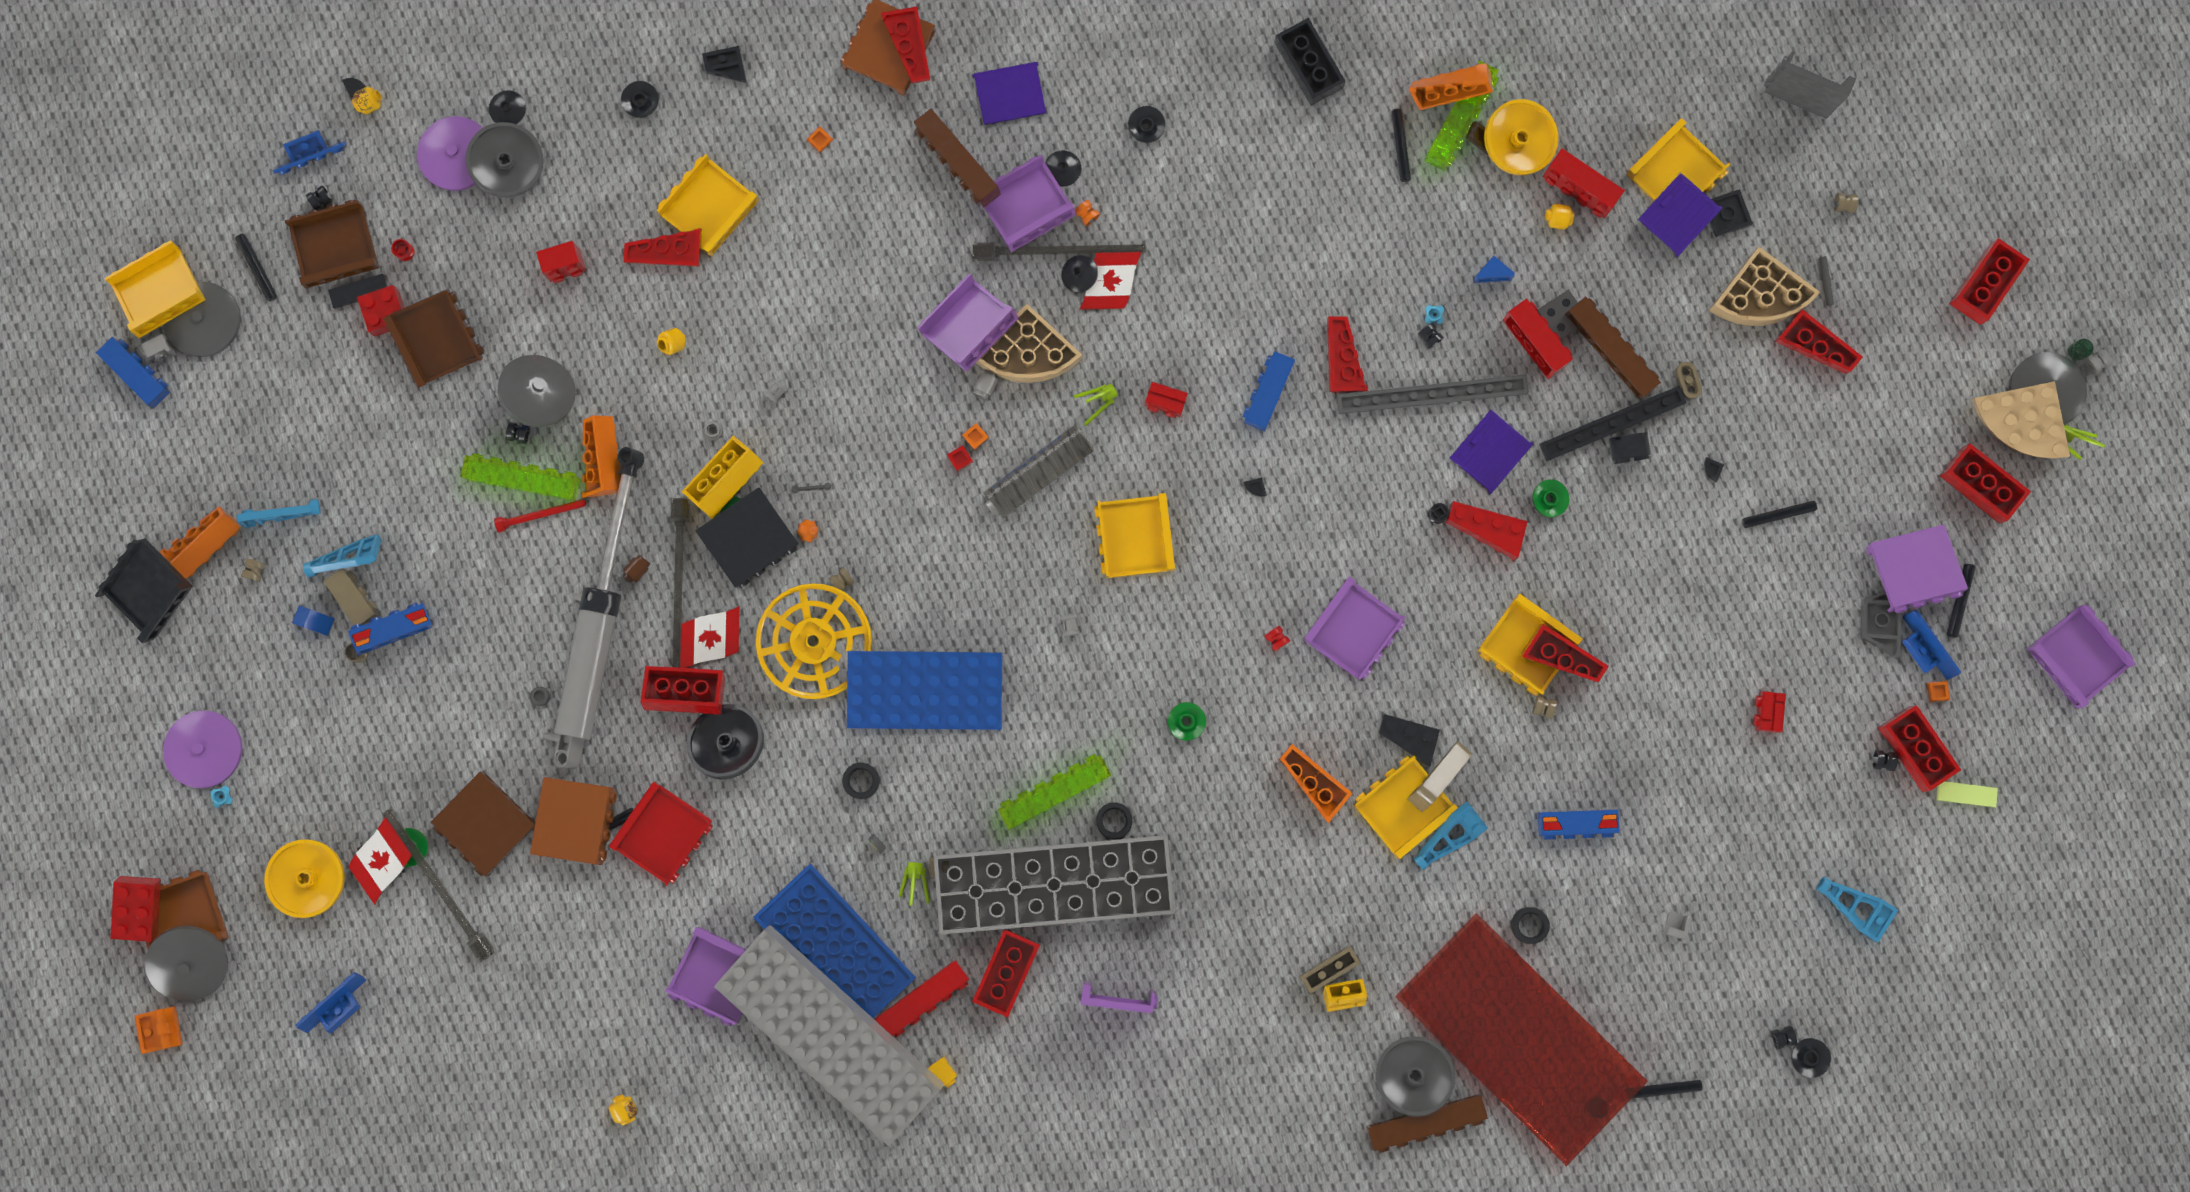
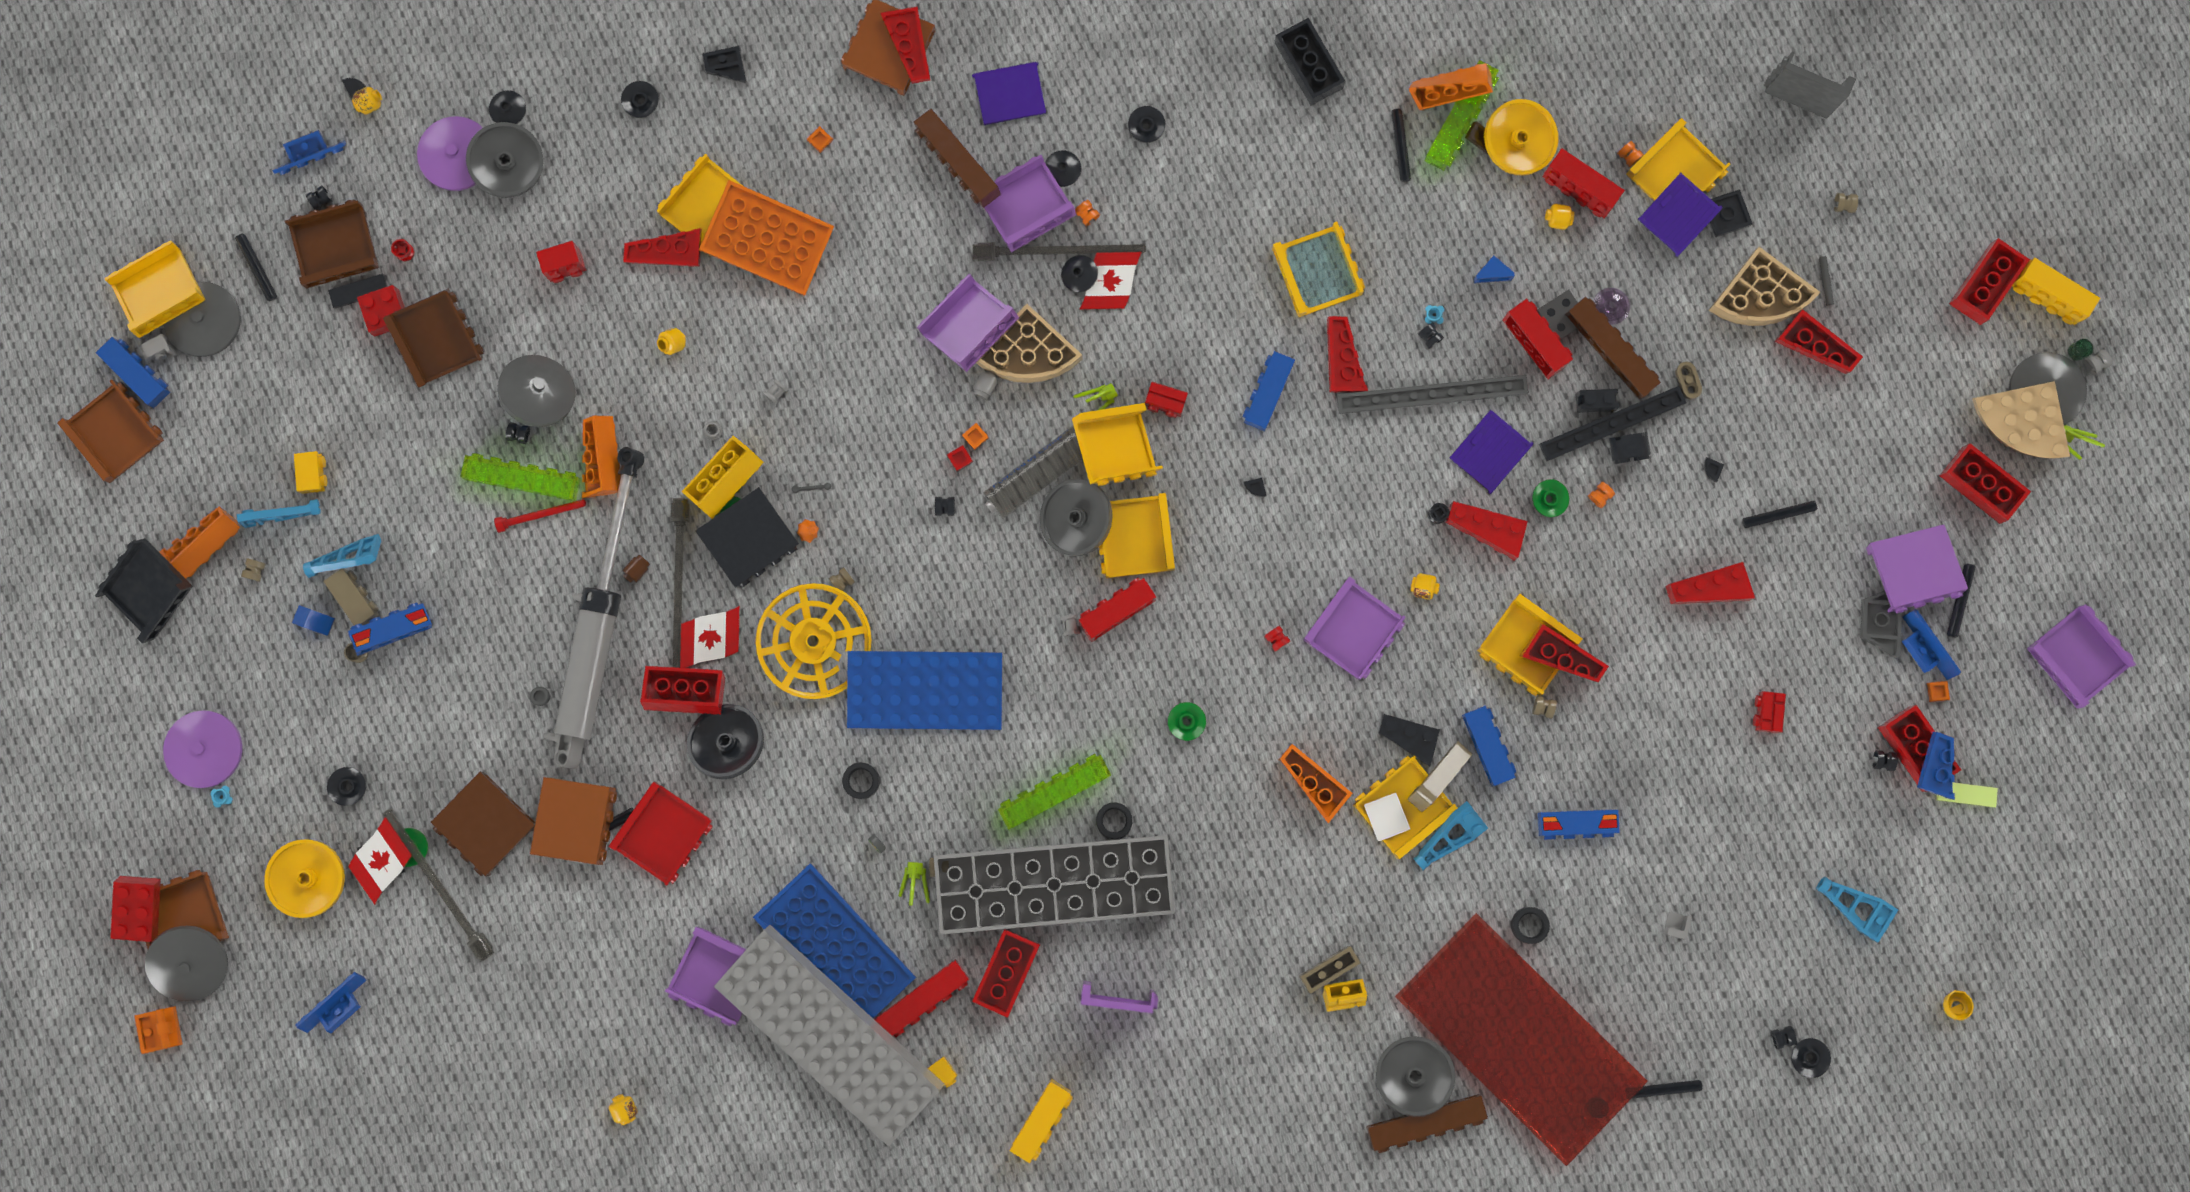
none -> dark orange panel [57,379,164,483]
none -> yellow brick [294,451,327,494]
none -> black dish [327,767,366,806]
none -> orange plate [699,180,834,296]
none -> black wheel [935,497,955,516]
none -> yellow brick [1009,1079,1073,1163]
none -> dark grey dish [1040,479,1113,556]
none -> yellow panel [1072,403,1163,486]
none -> red brick [1079,578,1156,642]
none -> clear light blue panel [1272,222,1365,318]
none -> white sticker [1364,793,1410,841]
none -> yellow head [1411,573,1440,600]
none -> blue brick [1462,706,1516,787]
none -> black brick [1576,389,1619,413]
none -> orange wheel [1588,482,1615,509]
none -> clear purple dish [1593,288,1630,325]
none -> orange wheel [1617,141,1644,167]
none -> red wedge [1665,562,1755,604]
none -> blue wing [1917,732,1955,800]
none -> yellow hair [1943,990,1974,1020]
none -> yellow brick [2012,257,2101,325]

